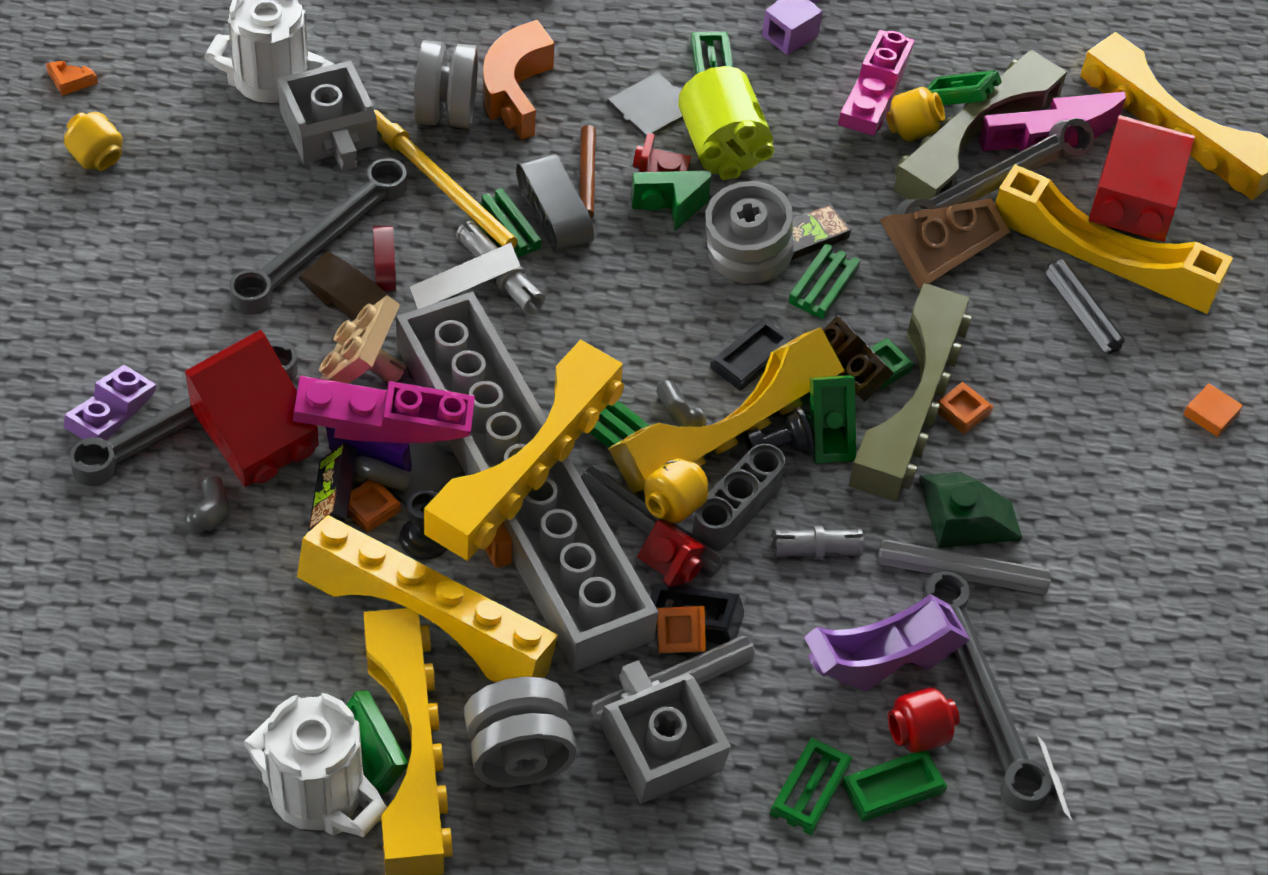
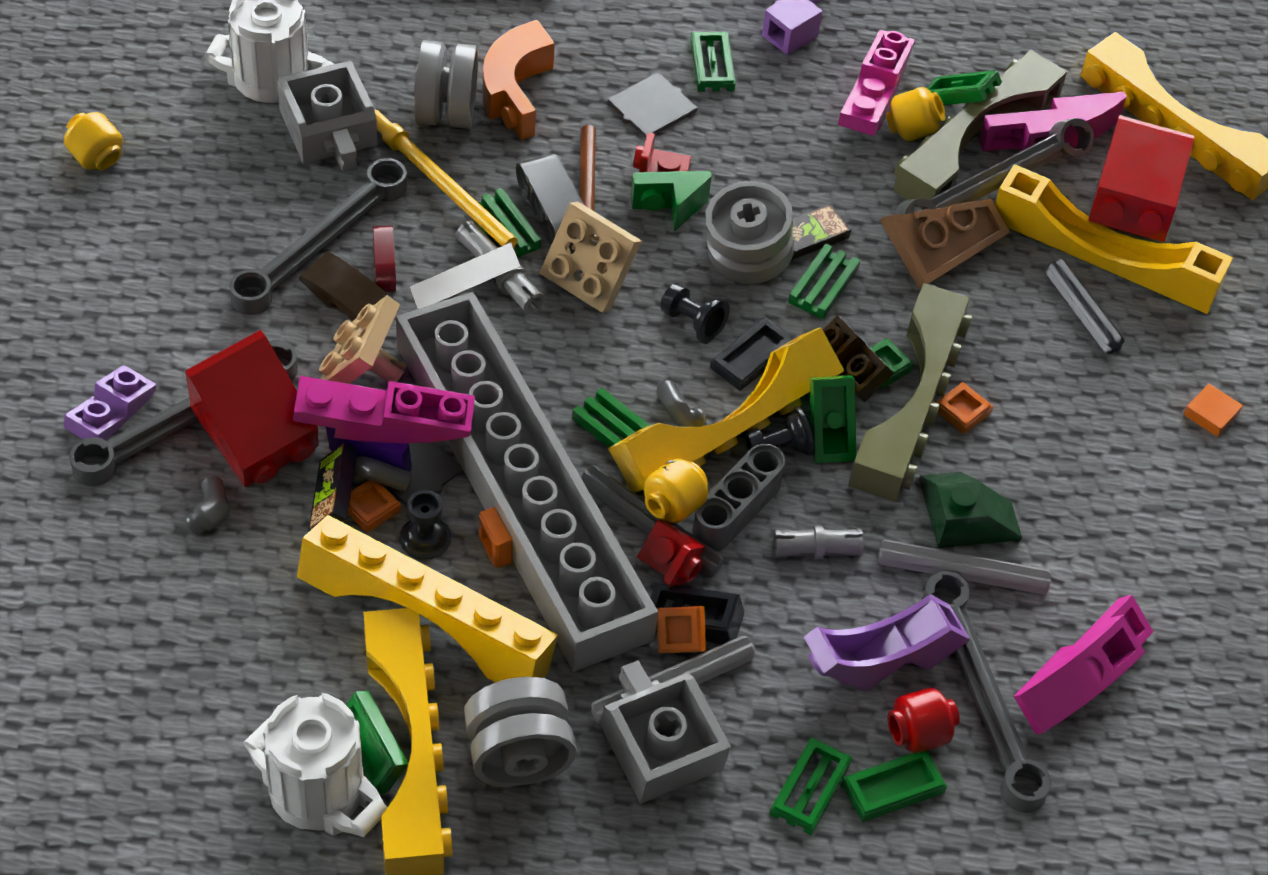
orange tile [46,61,98,96] -> none
yellow arch [424,339,624,561] -> none
neon yellow cylinder [678,66,774,180] -> none
white sticker [1037,735,1072,820] -> none
none -> tan plate [539,202,642,313]
none -> black piece [660,283,730,344]
none -> dark pink slope [1013,595,1154,734]

